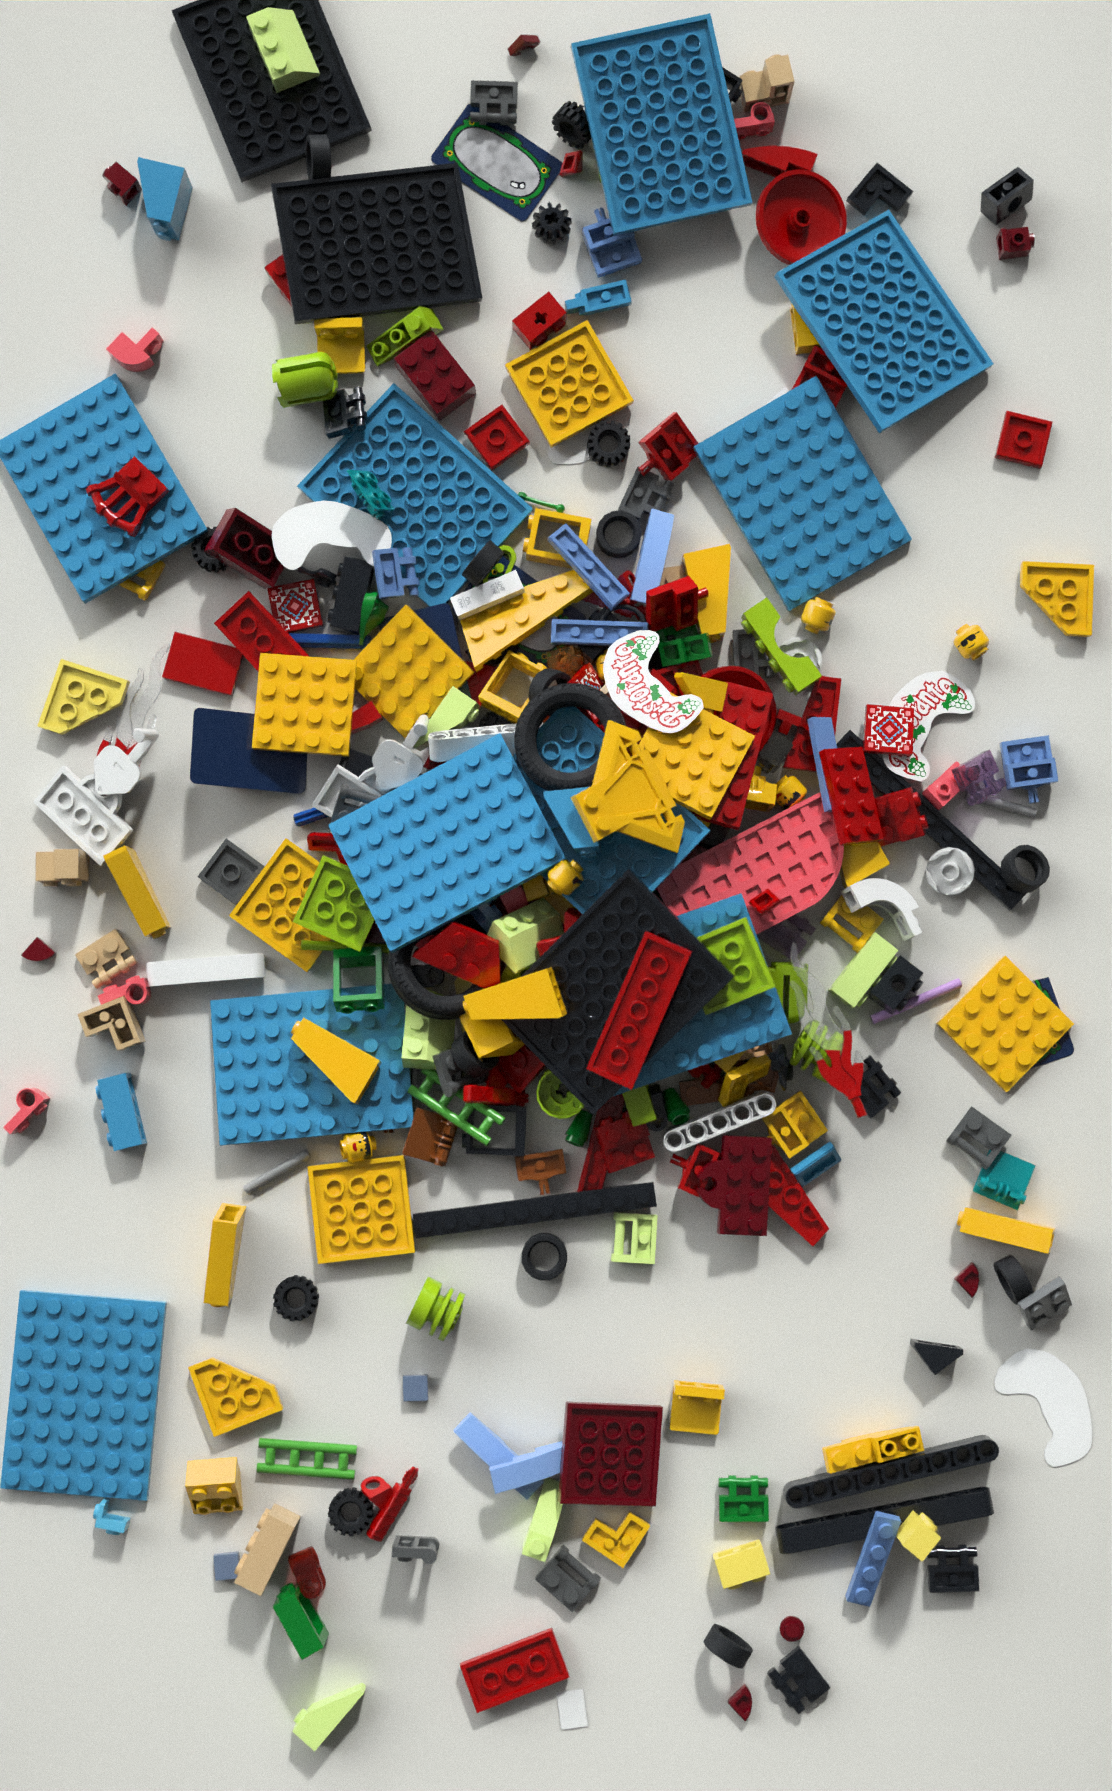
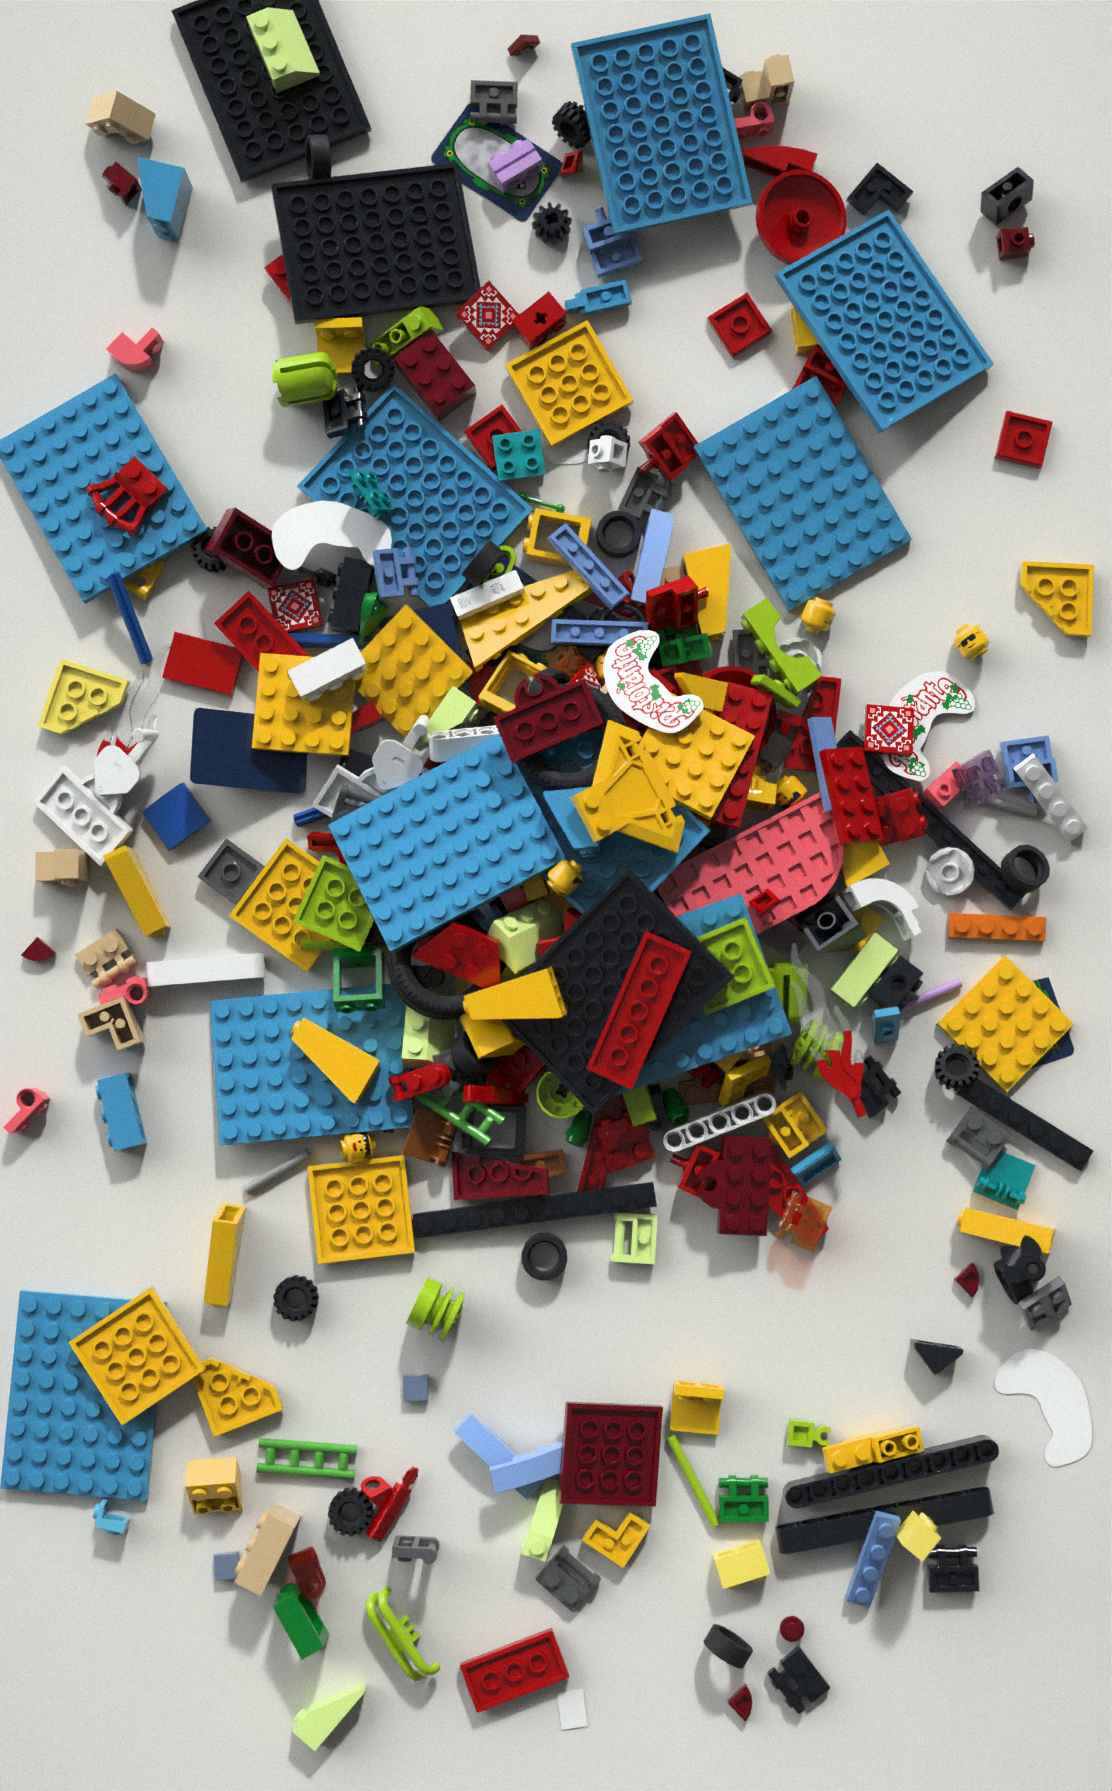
none -> yellow plate [68,1286,206,1425]
none -> tan brick [85,91,156,144]
none -> blue axle [107,572,153,664]
none -> blue slope [142,782,211,851]
none -> white brick [288,638,368,702]
none -> black tyre [351,346,395,393]
none -> lime piece [365,1586,441,1681]
none -> red plate [388,1063,451,1103]
none -> dark red wing [451,1152,550,1201]
none -> red tile [454,281,519,350]
none -> lavender brick [488,139,543,193]
none -> teal hinge [492,429,546,482]
none -> dark red plate [493,673,604,764]
none -> white brick [588,435,627,472]
none -> lime bar [666,1434,720,1527]
none -> red tile [707,293,773,358]
none -> lime plate [750,674,801,708]
none -> clear orange plate [775,1190,833,1253]
none -> lime plate [787,1419,831,1448]
none -> black slope [795,890,867,954]
none -> dark azure plate [872,1007,900,1044]
none -> black tyre [935,1044,979,1092]
none -> orange plate [948,913,1046,942]
none -> black plate [955,1078,1094,1171]
none -> black plate [1000,1235,1046,1283]
none -> white plate [1013,754,1088,842]

